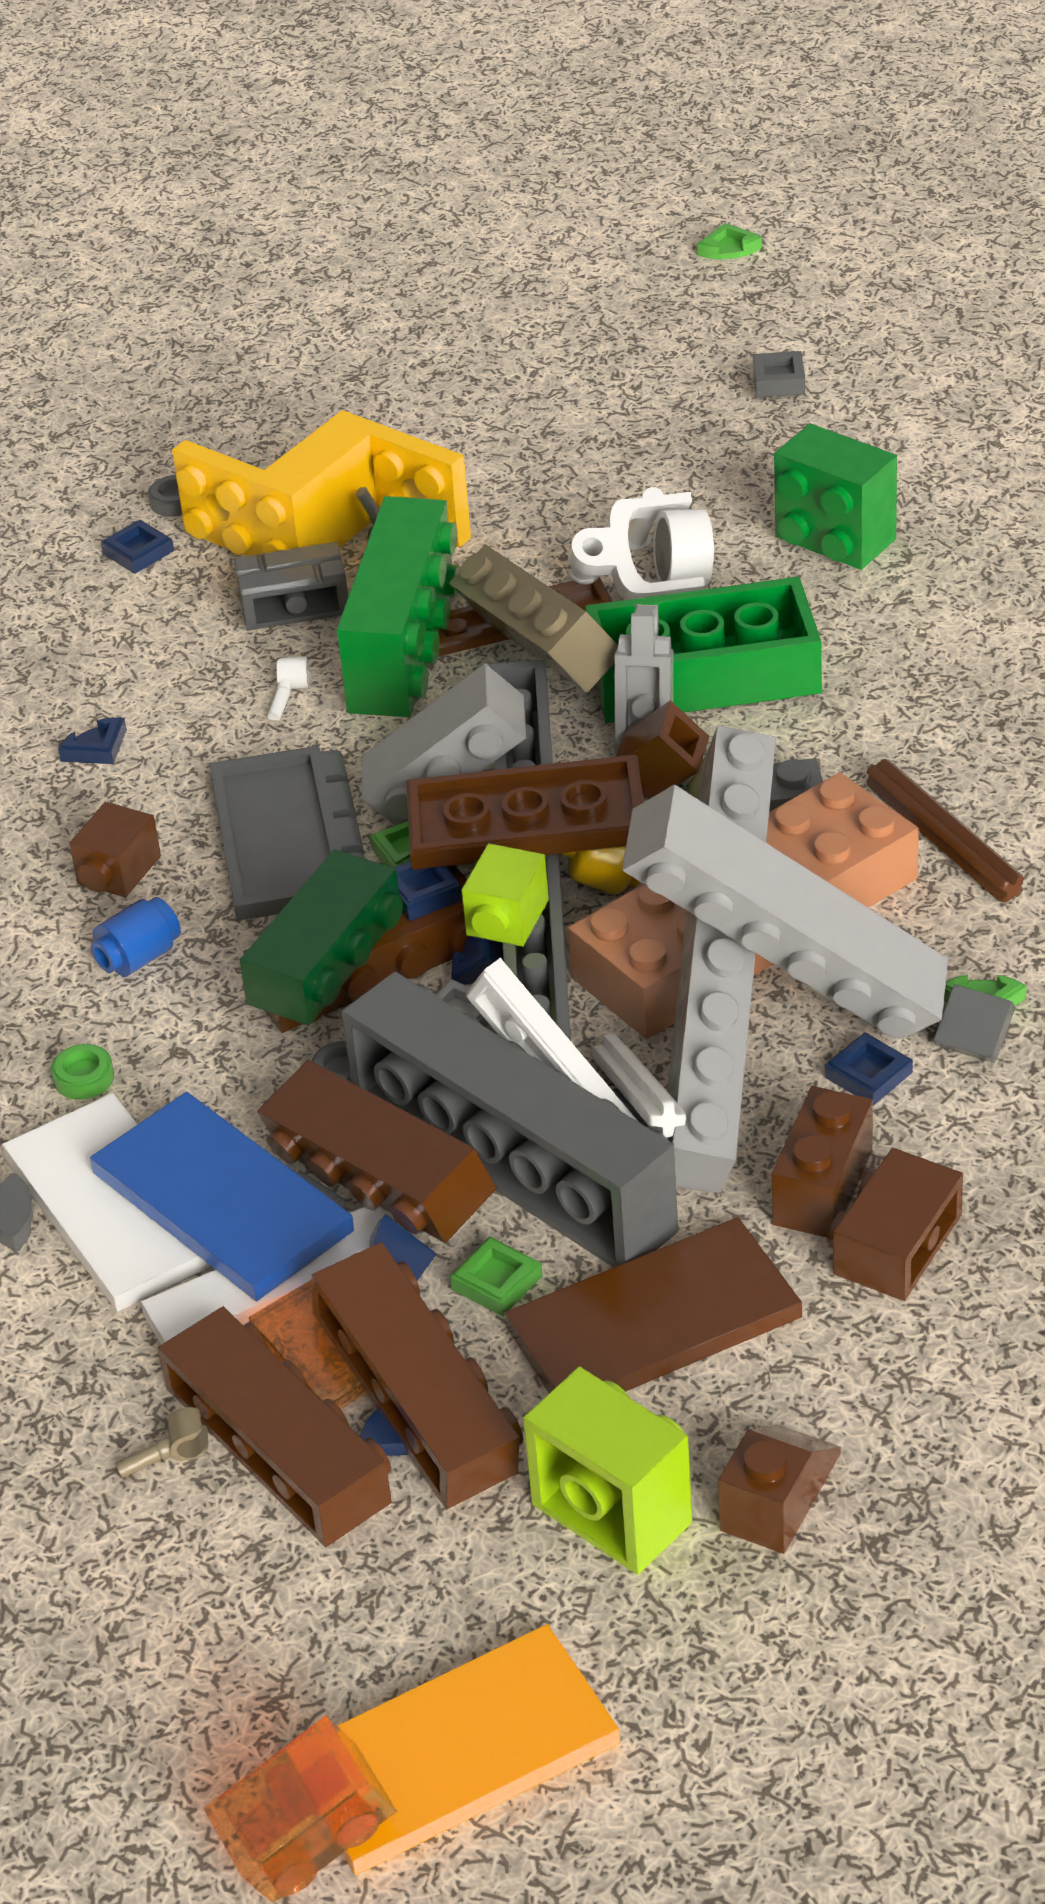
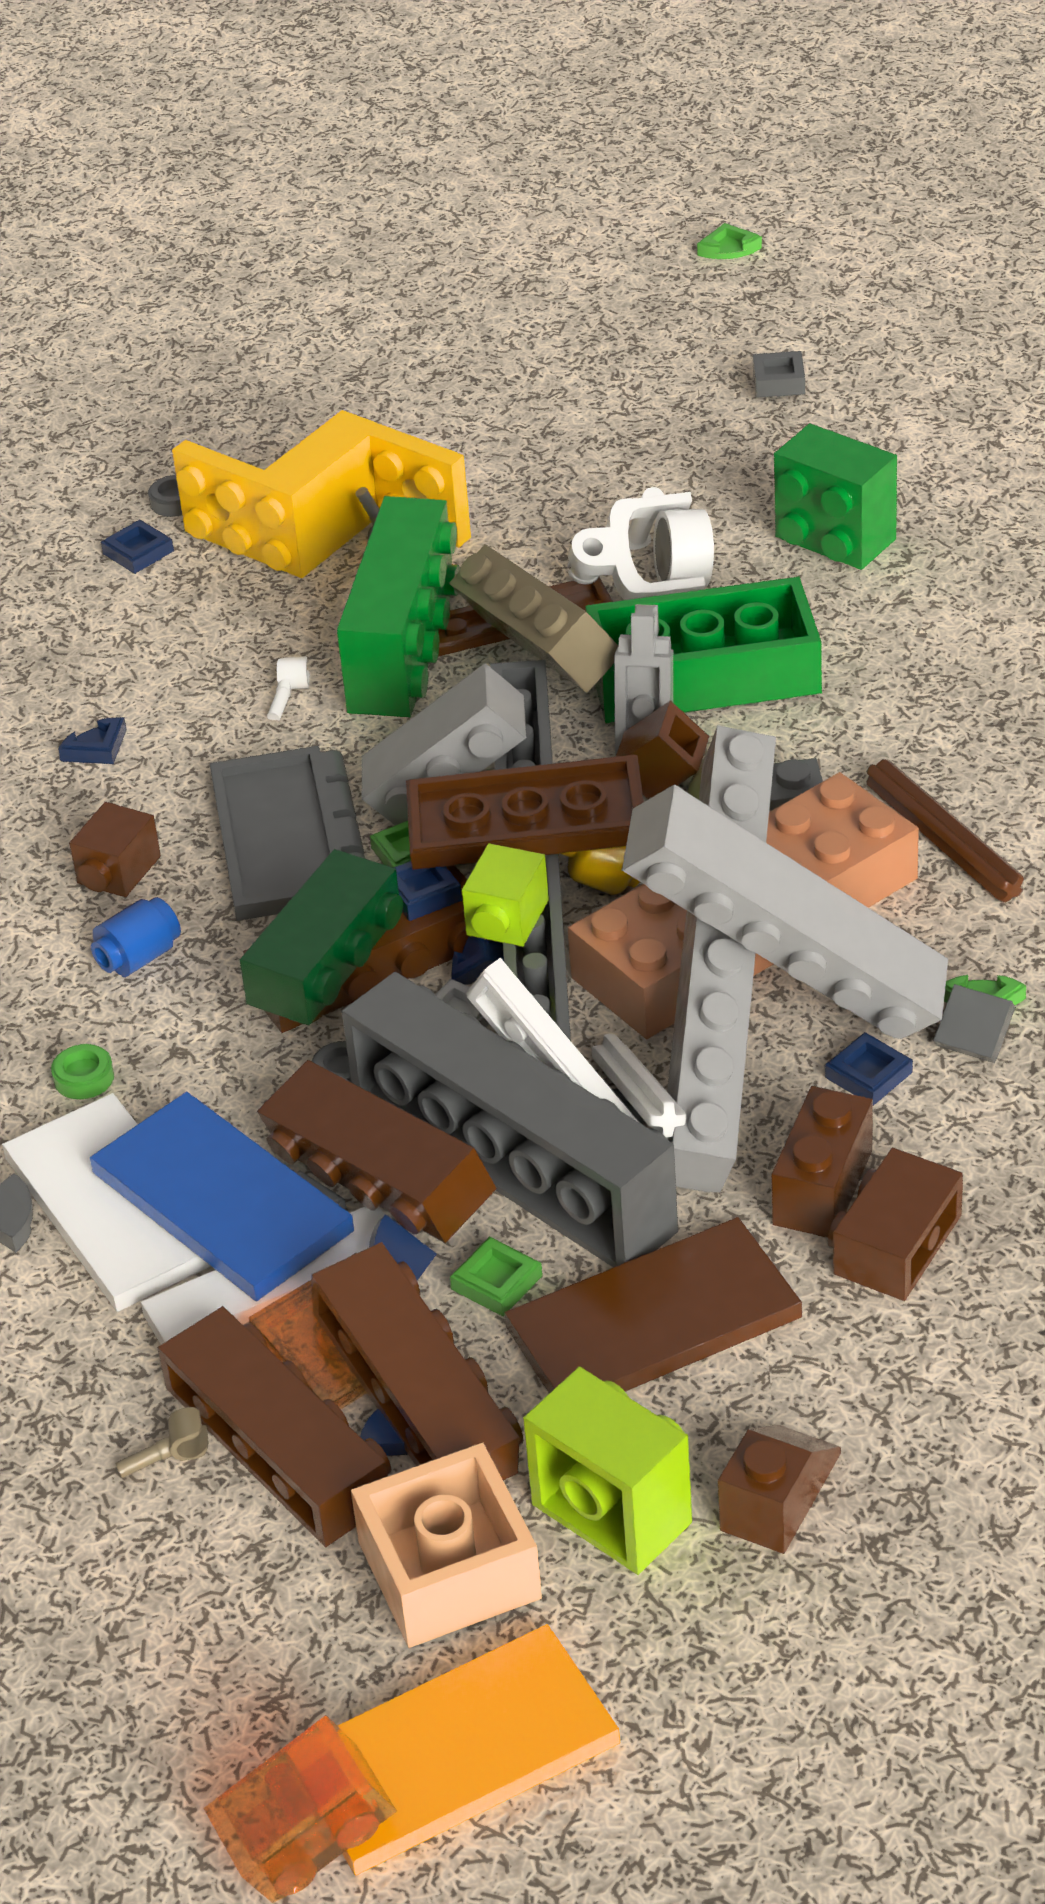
dark grey brick [234,541,348,631] -> none
none -> light nougat brick [351,1443,542,1648]

